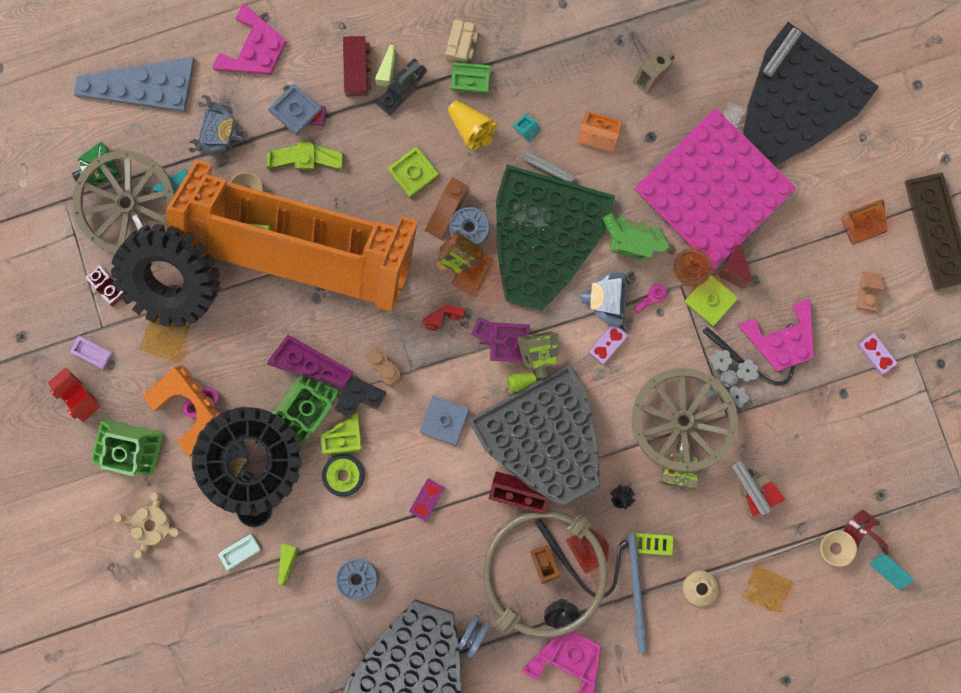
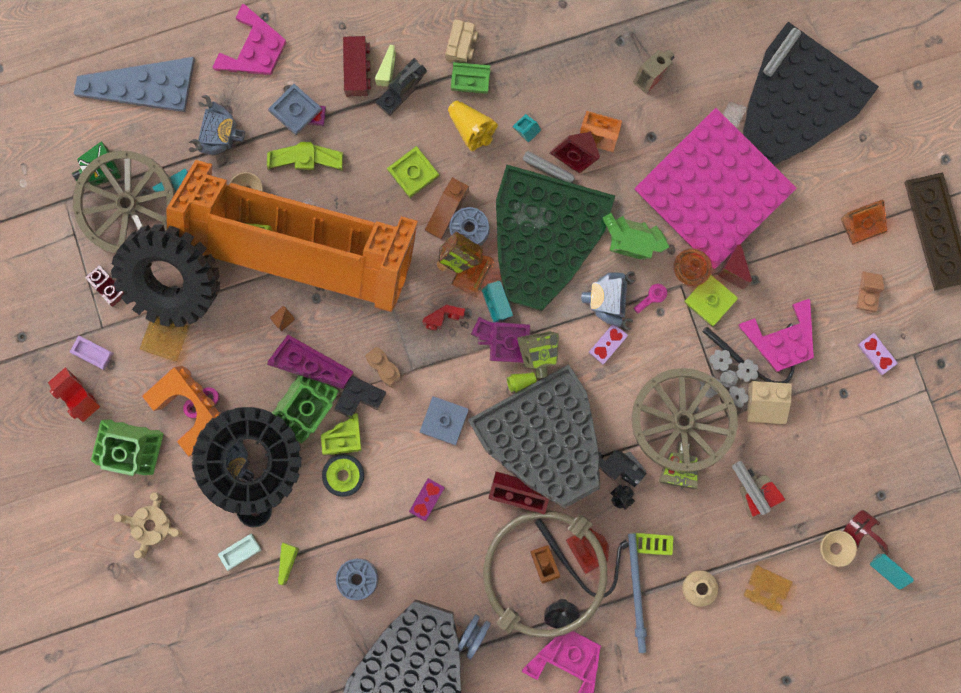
none -> dark orange slope [270,306,295,331]
none -> teal slope [482,281,513,323]
none -> dark red slope [549,131,600,174]
none -> black plate [599,450,647,487]
none -> tan slope [747,381,792,424]

